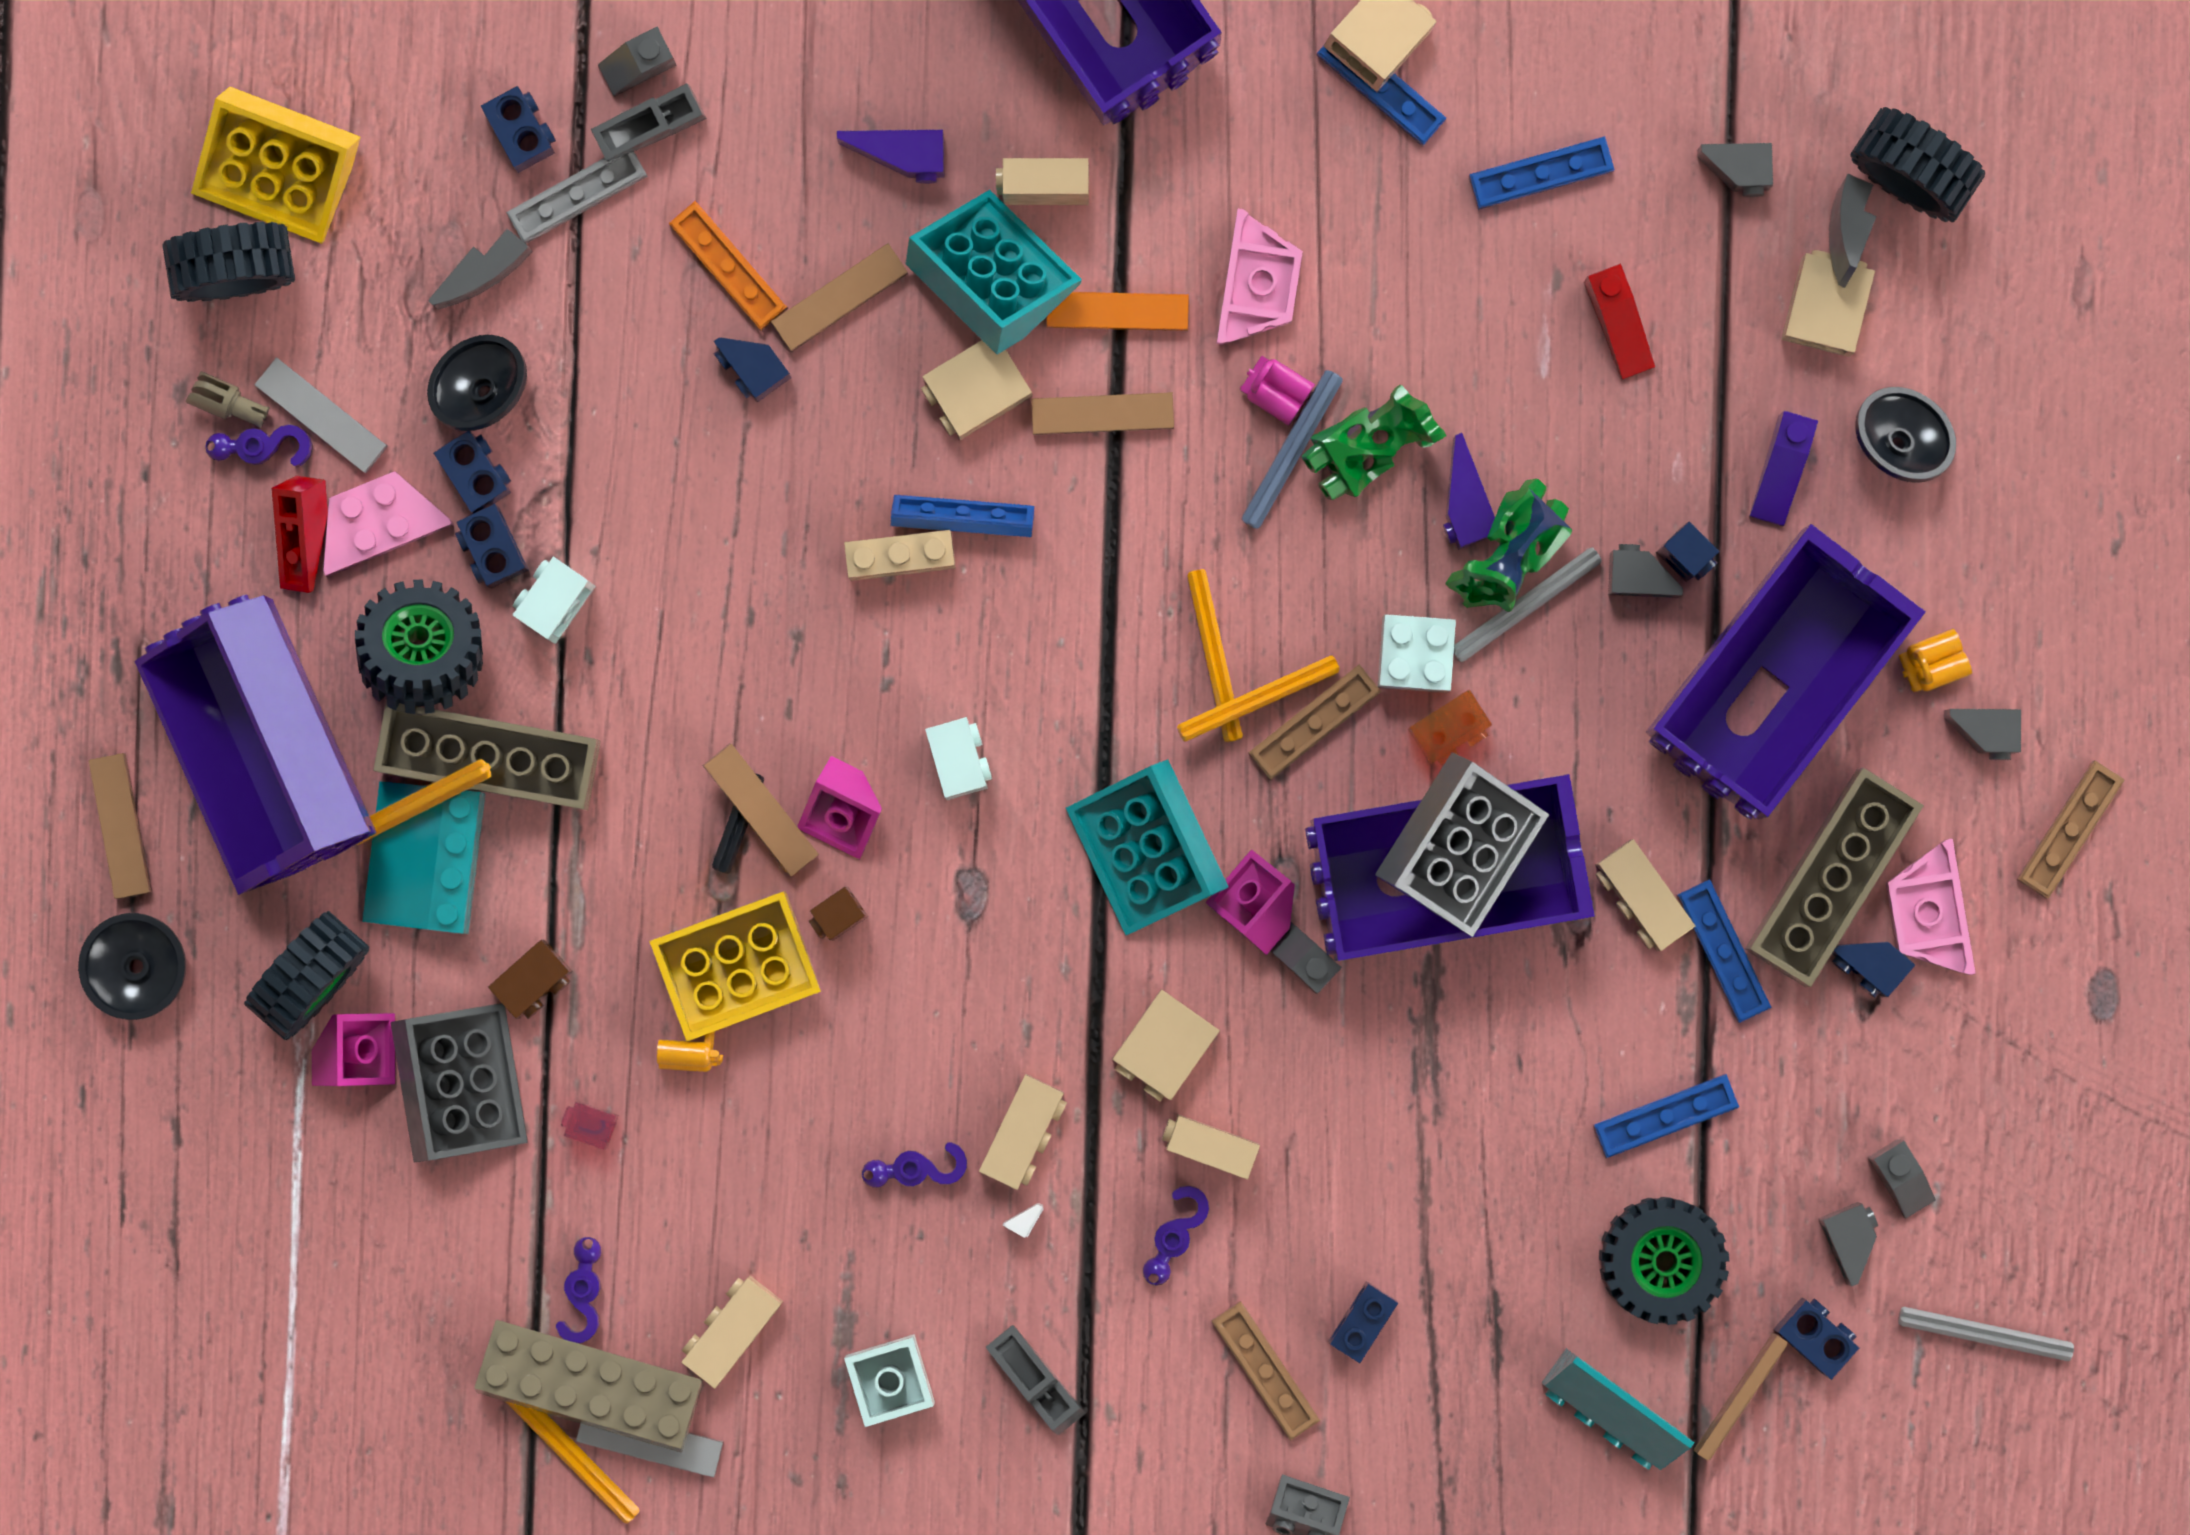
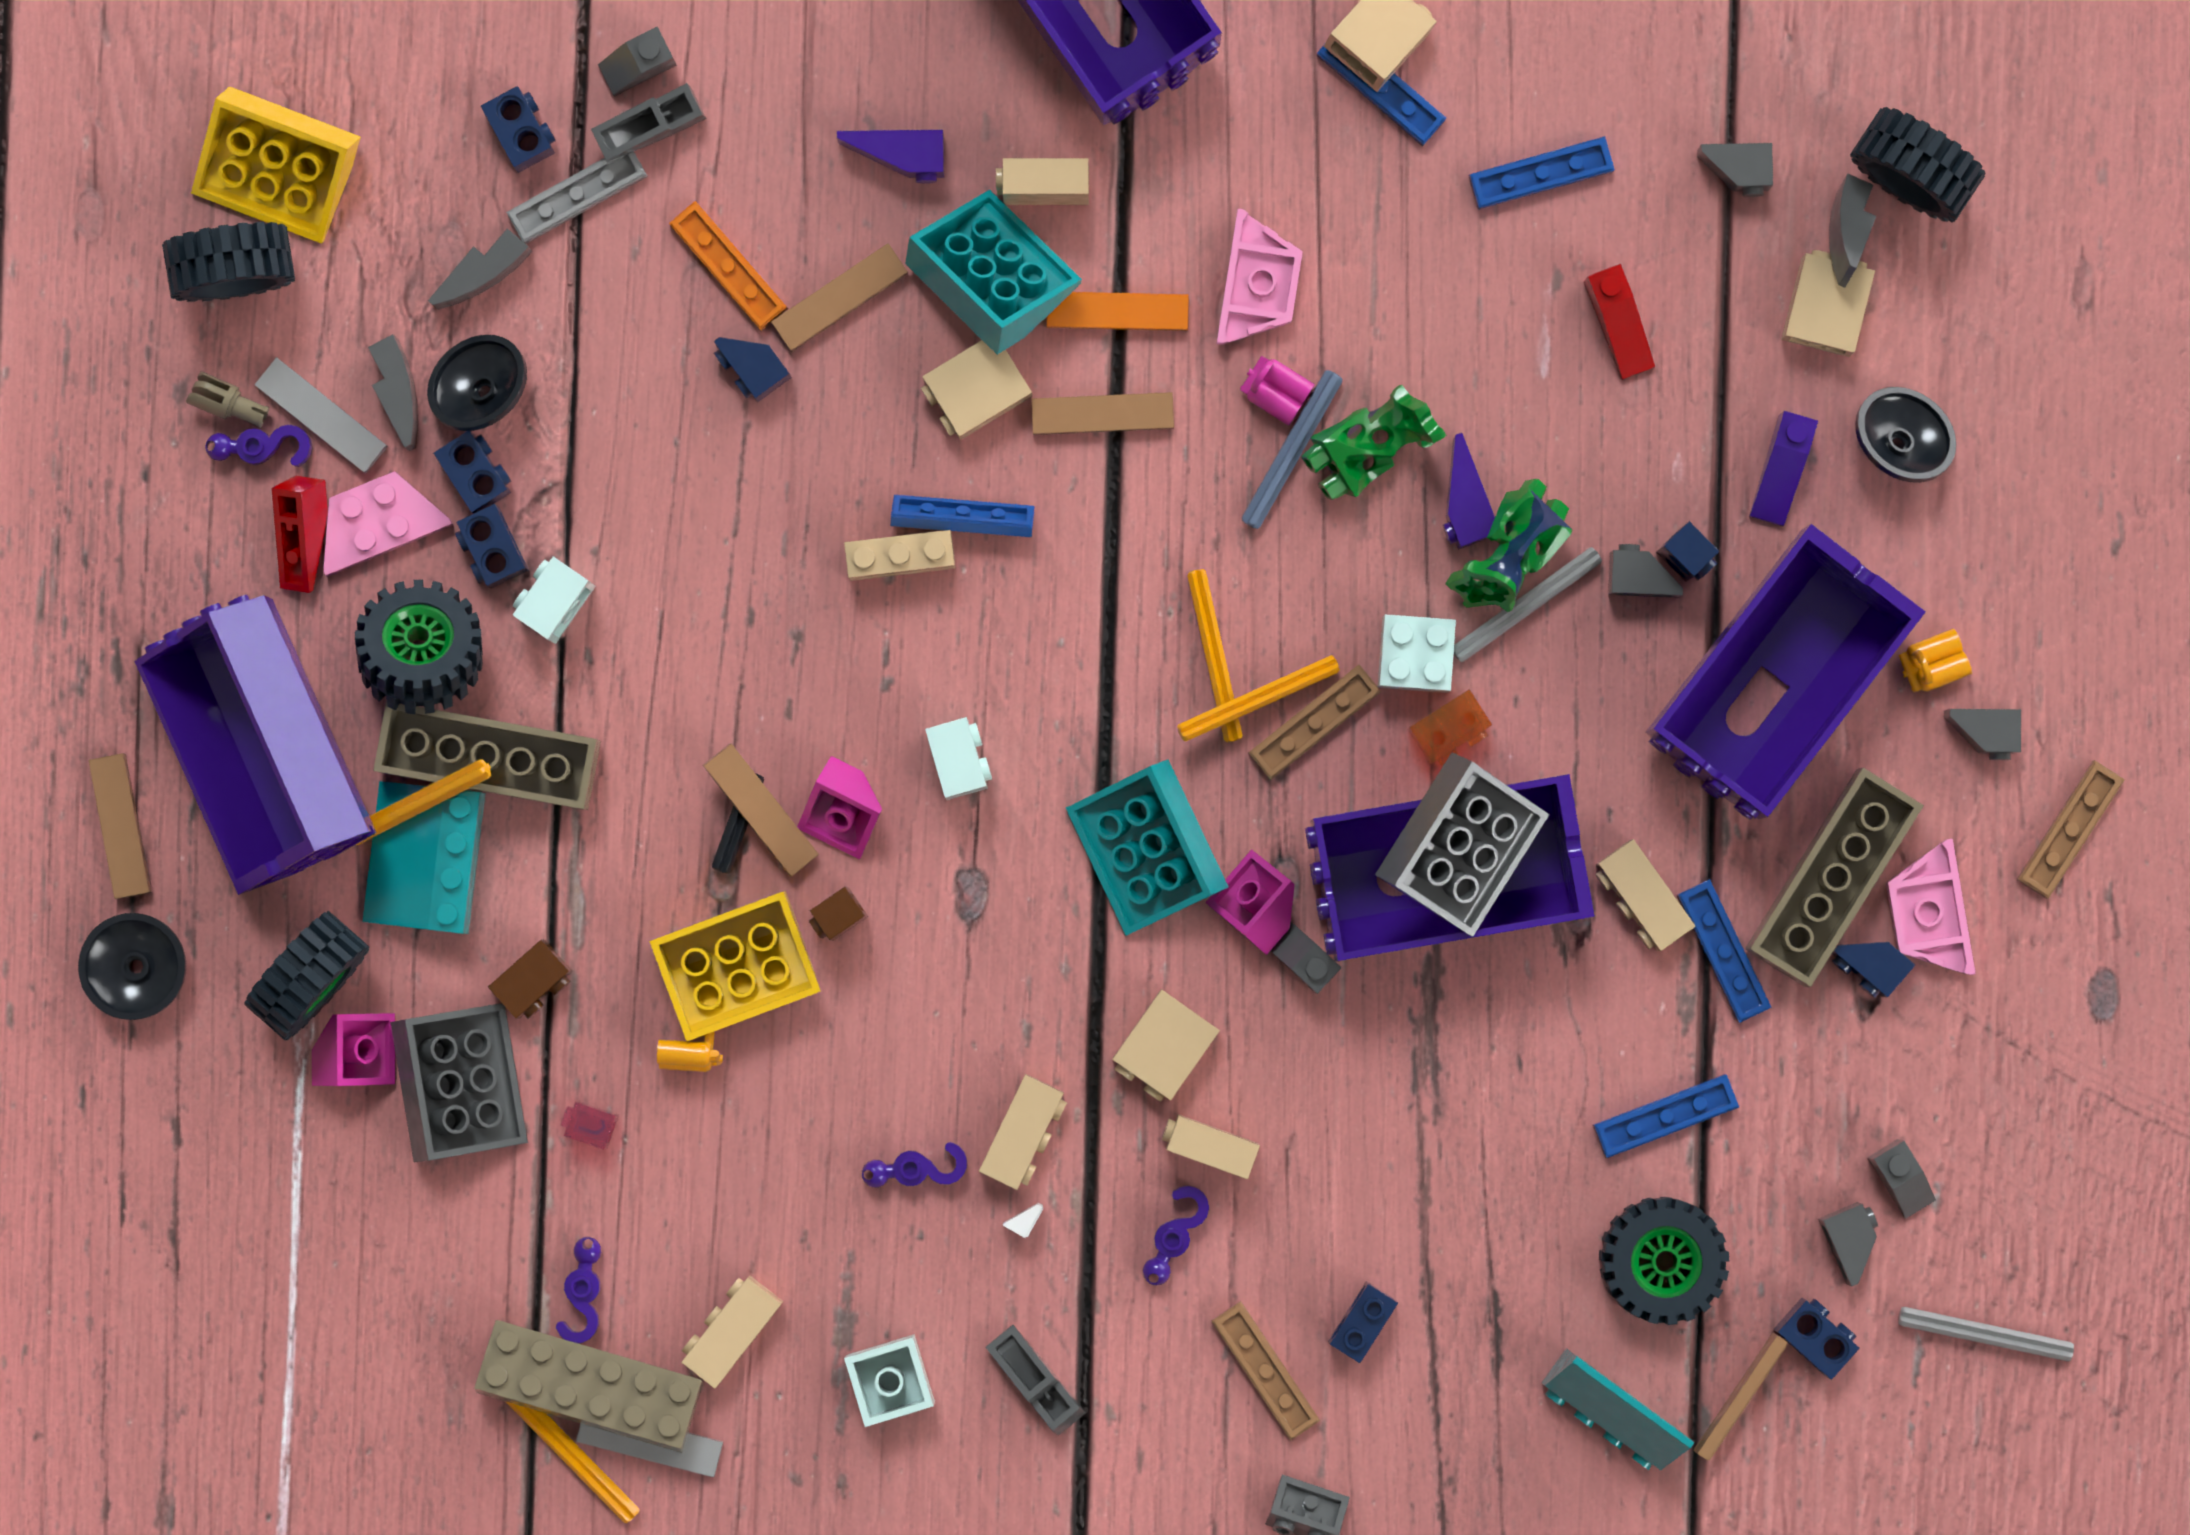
none -> dark grey slope [368,334,418,451]

